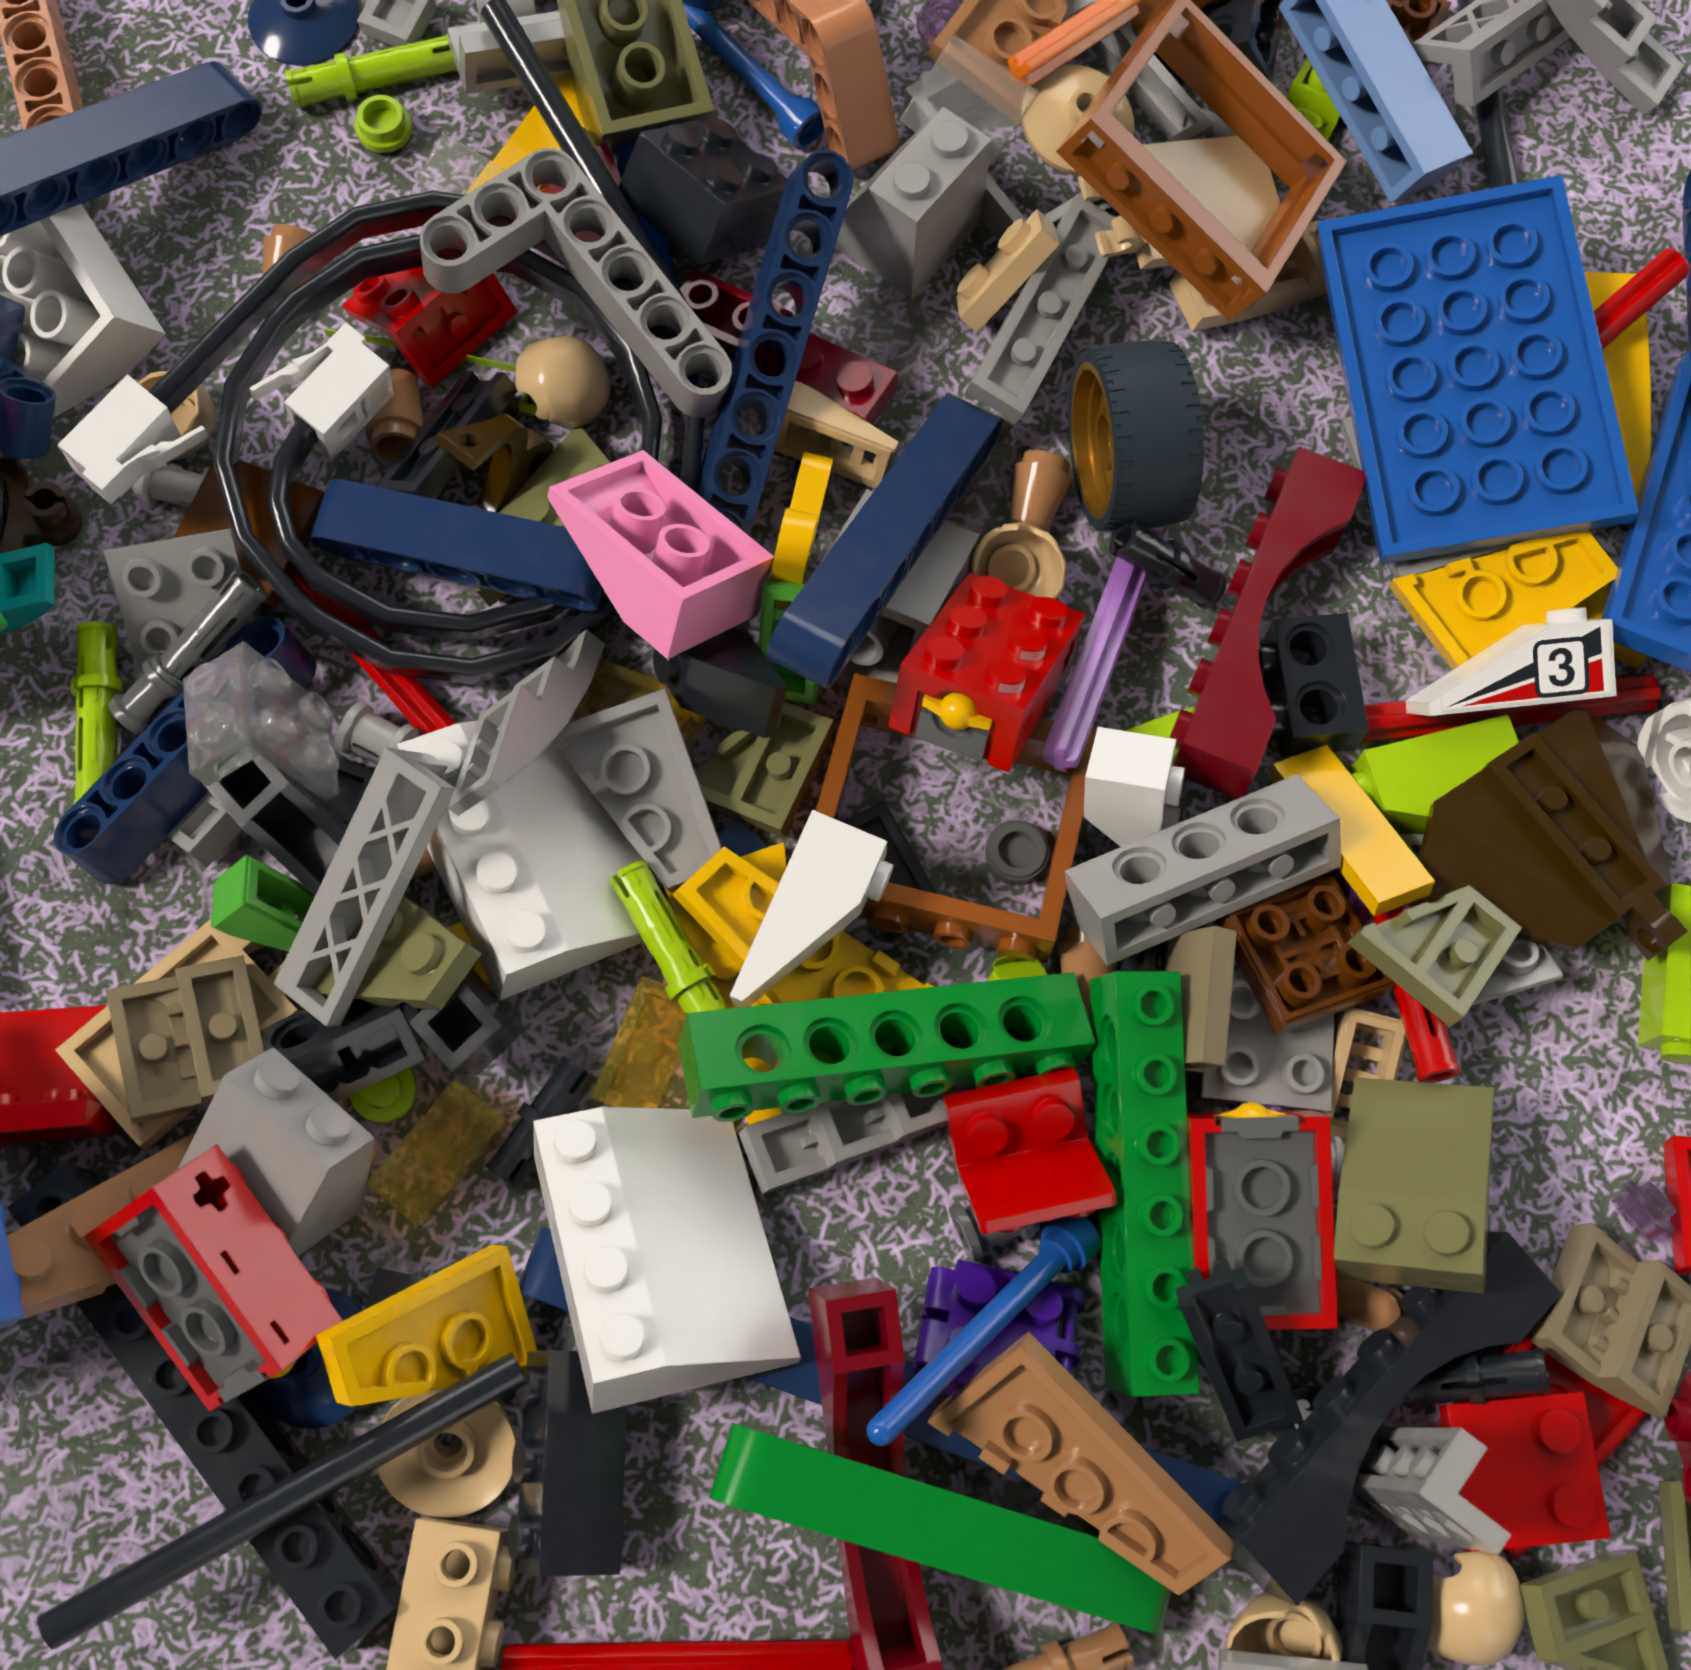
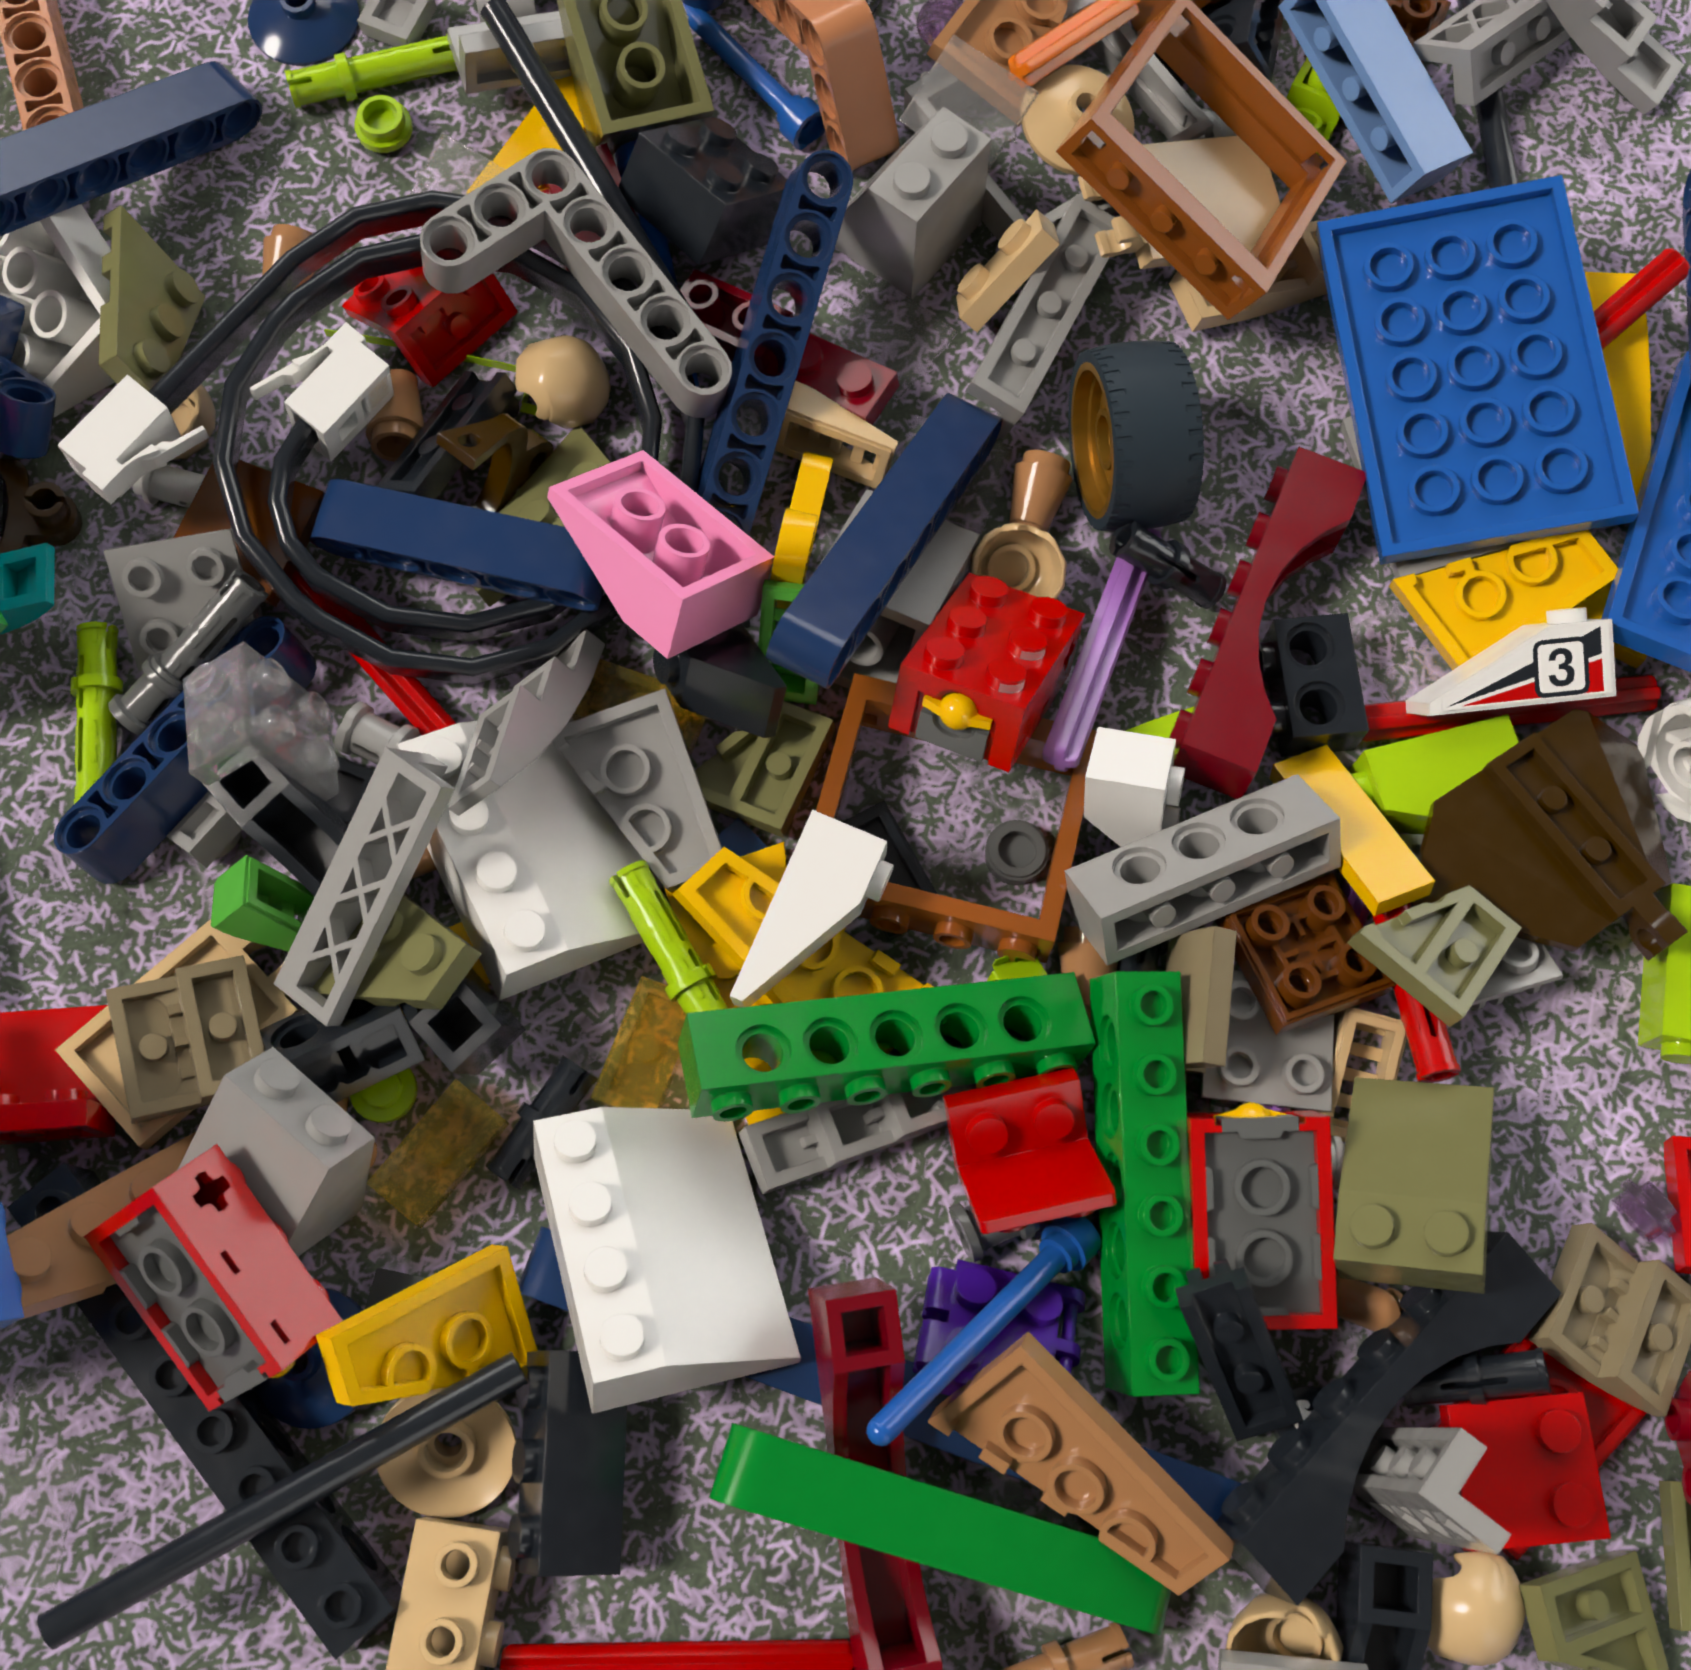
none -> olive wing [98,205,206,391]

